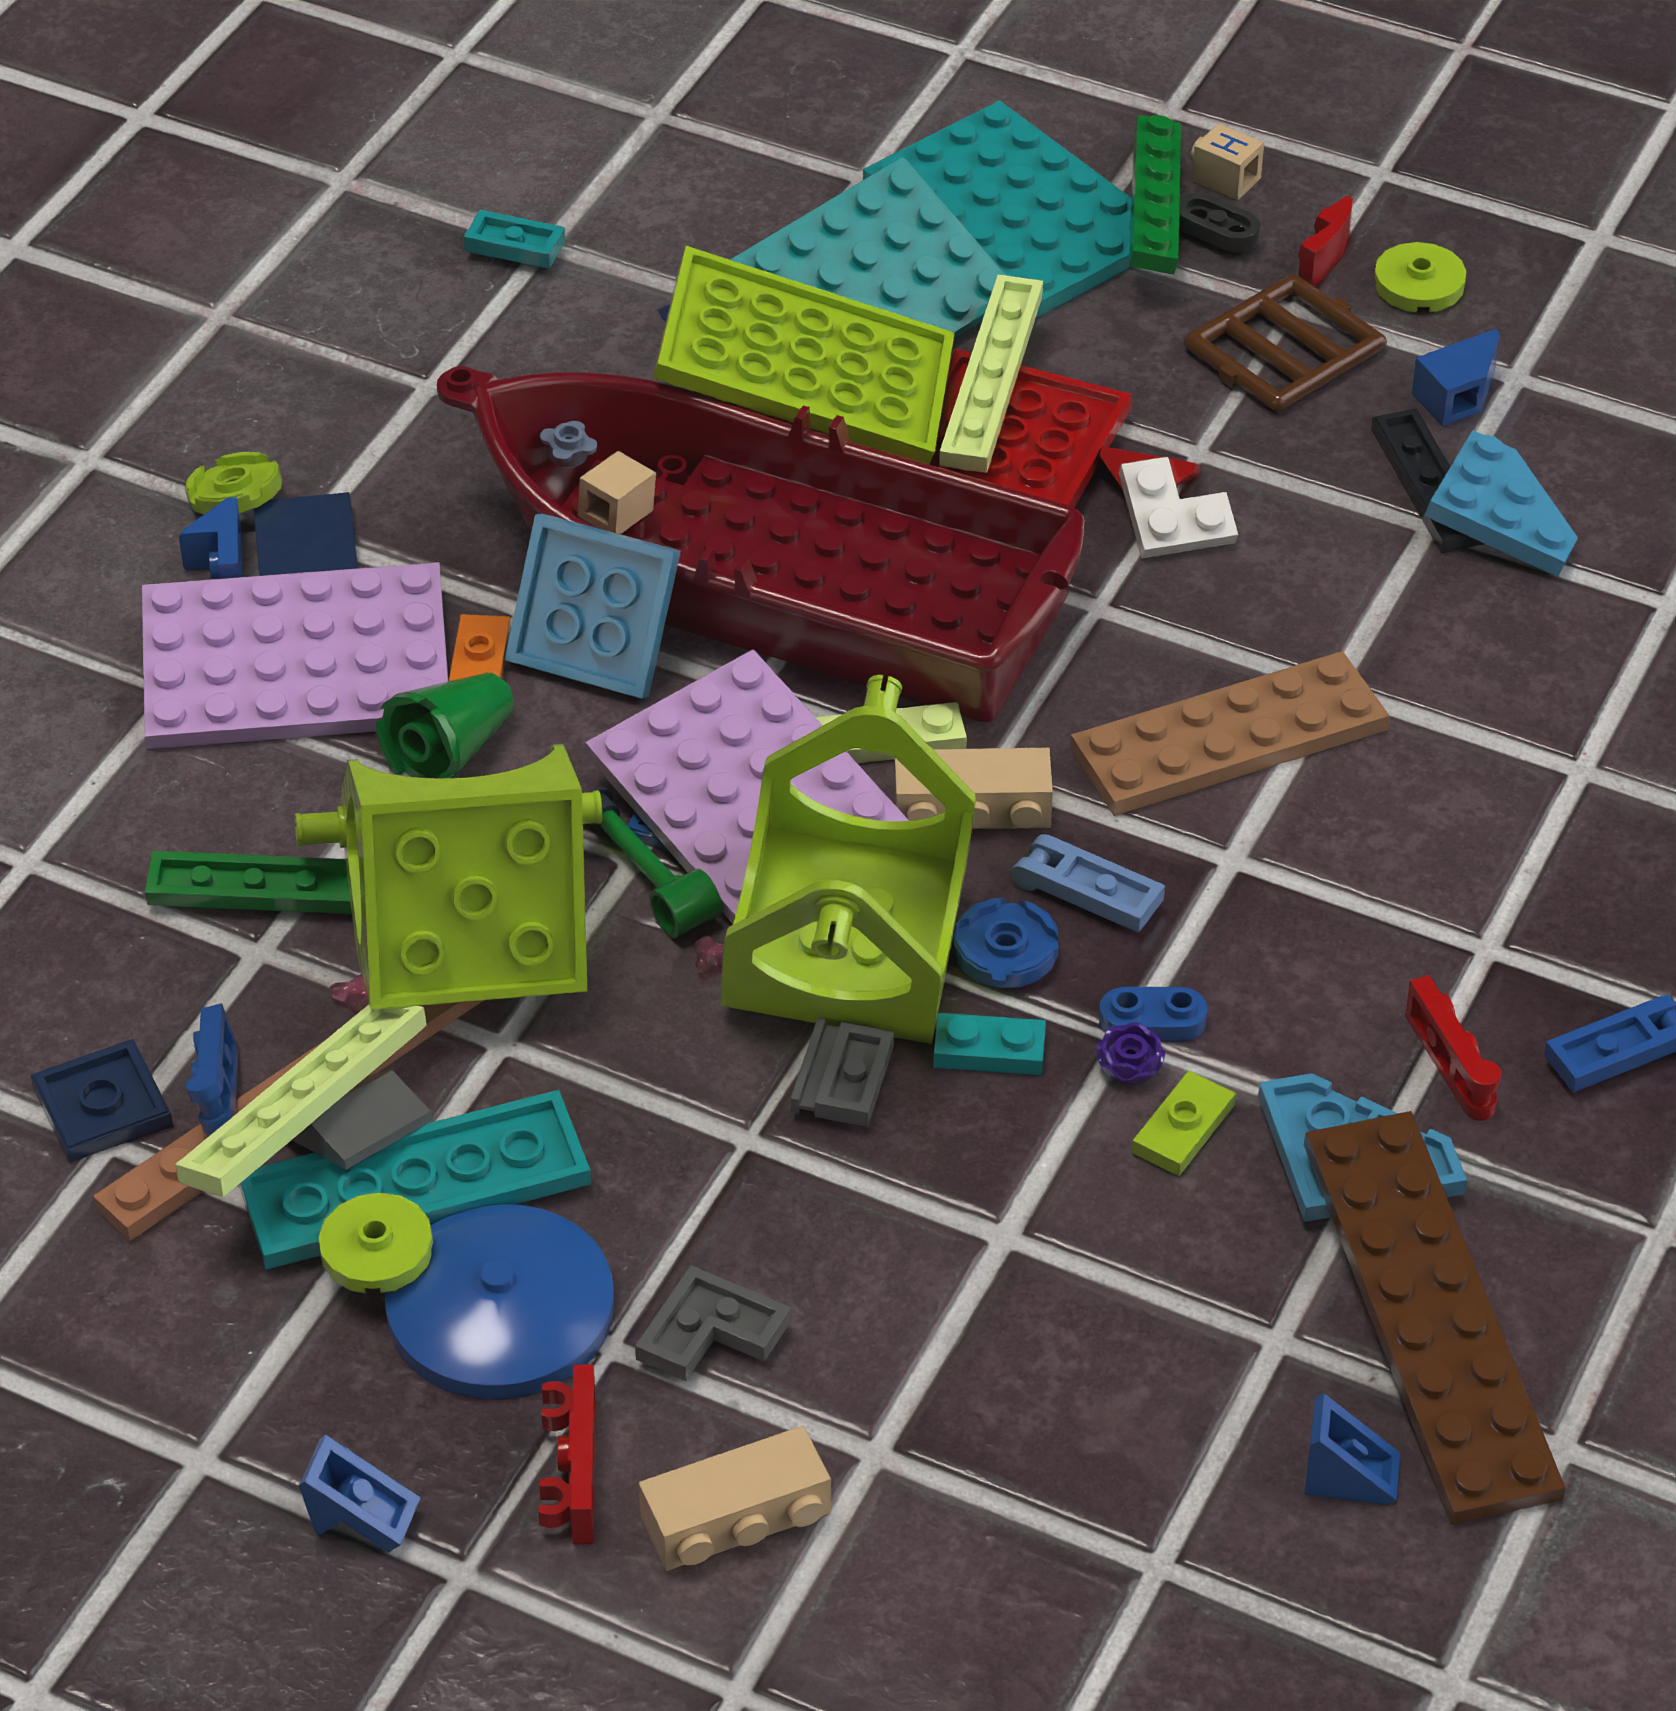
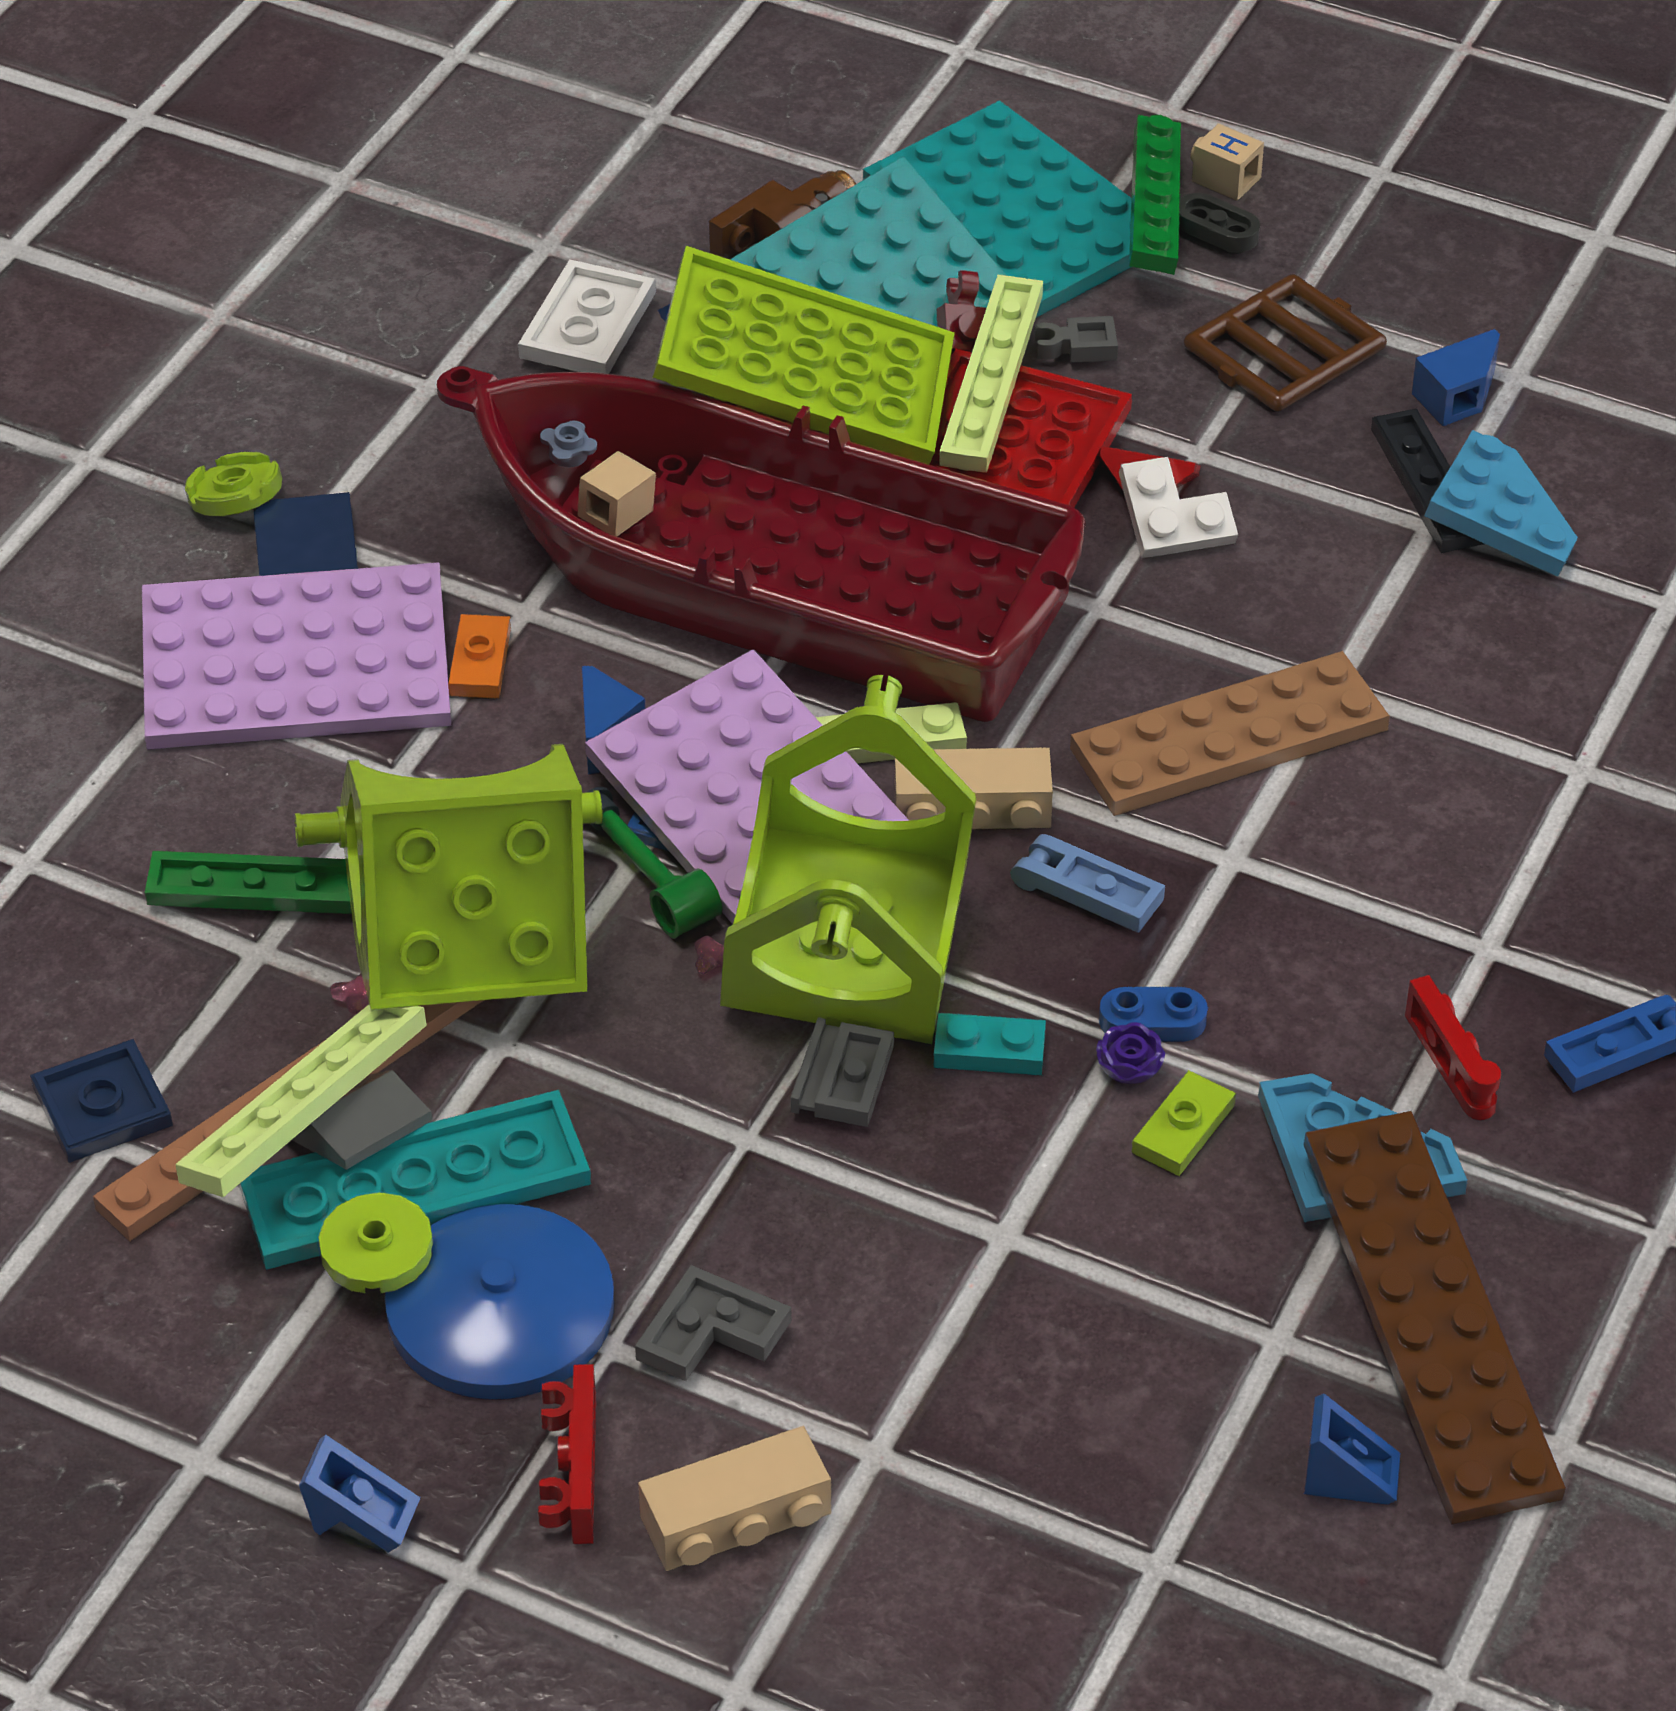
blue slope [179,497,243,580] -> none
blue plate [185,1003,239,1135] -> none
green cone [376,672,514,779] -> none
teal plate [463,210,566,269] -> none
dark azure plate [505,514,681,699] -> none
blue plate [953,898,1059,988] -> none
red slope [1298,195,1353,286] -> none
lime plate [1374,242,1467,312] -> none
none -> white plate [518,259,656,374]
none -> blue slope [582,666,645,774]
none -> reddish brown plate [709,170,856,260]
none -> dark red plate [937,270,987,355]
none -> dark grey plate [1035,316,1118,362]

